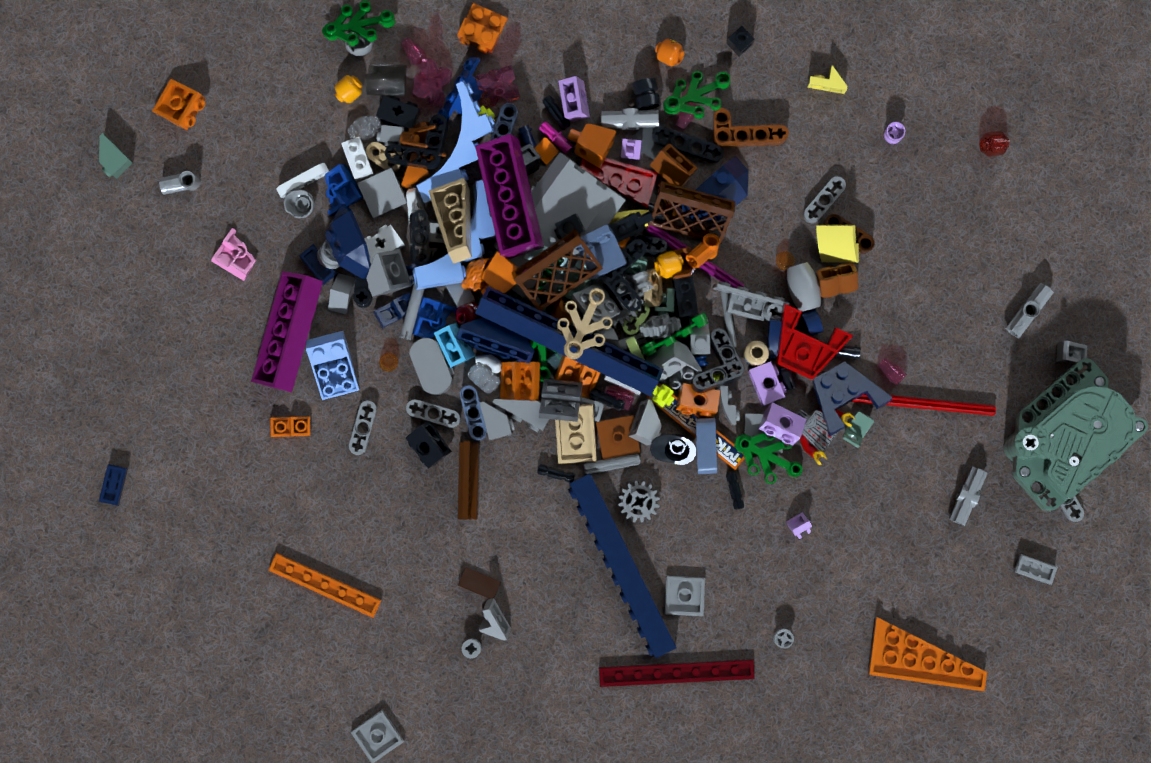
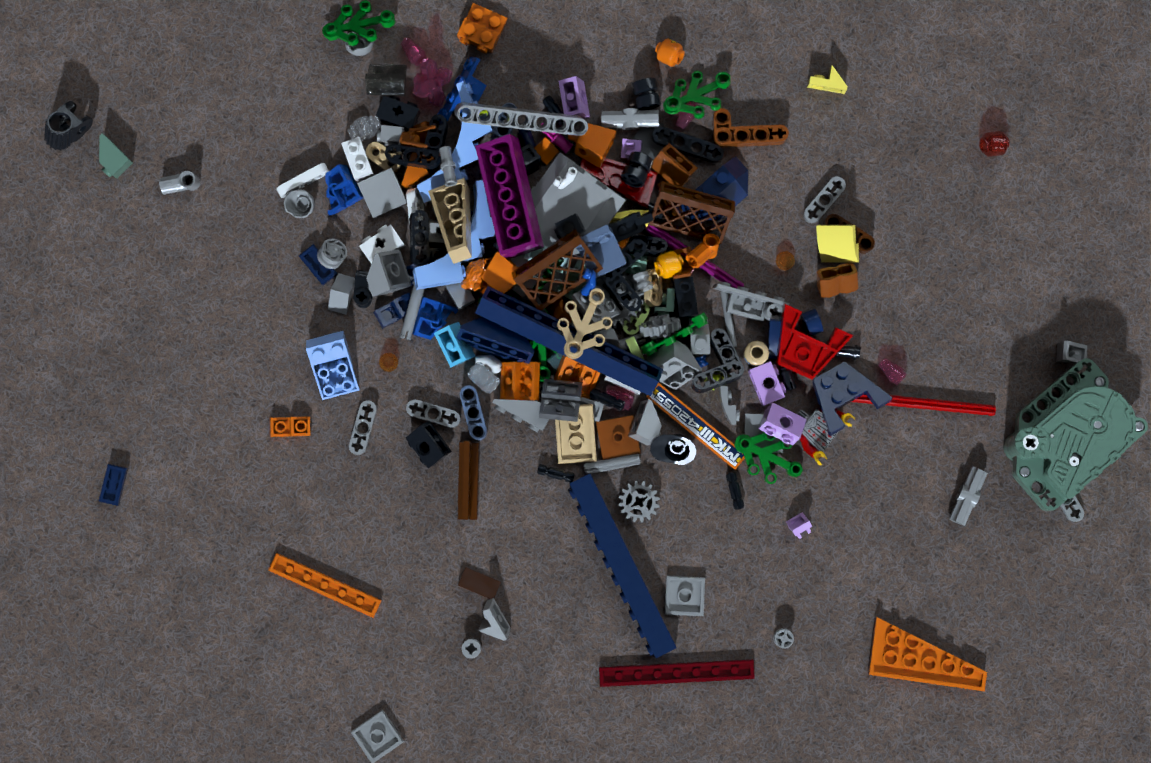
orange plate [152,79,206,130] -> none
bright pink slope [211,228,256,281] -> none
magenta brick [251,271,323,393] -> none
dark blue wedge [325,204,371,279] -> none
light orange head [334,75,363,103] -> none
light grey brick [409,338,455,395] -> none
dark red head [455,302,482,326] -> none
clear pink plant [475,65,520,108] -> none
light grey slope [480,402,515,440] -> none
neon yellow gear [651,384,675,408] -> none
orange brick [676,383,720,418] -> none
sand blue beam [696,418,717,474] -> none
black brick [726,26,755,57] -> none
light grey piece [787,262,821,312] -> none
sand green bracket [842,411,874,448] -> none
lavender wheel [884,122,905,144] -> none
light grey piece [1005,283,1054,338] -> none
light grey plate [1014,554,1058,585] -> none
none -> black piece [44,101,93,151]
none -> light grey pin [439,146,457,187]
none -> light grey beam [455,102,588,136]
none -> white arm [553,167,578,189]
none -> blue arm [581,268,596,297]
none -> black wheel [621,151,653,188]

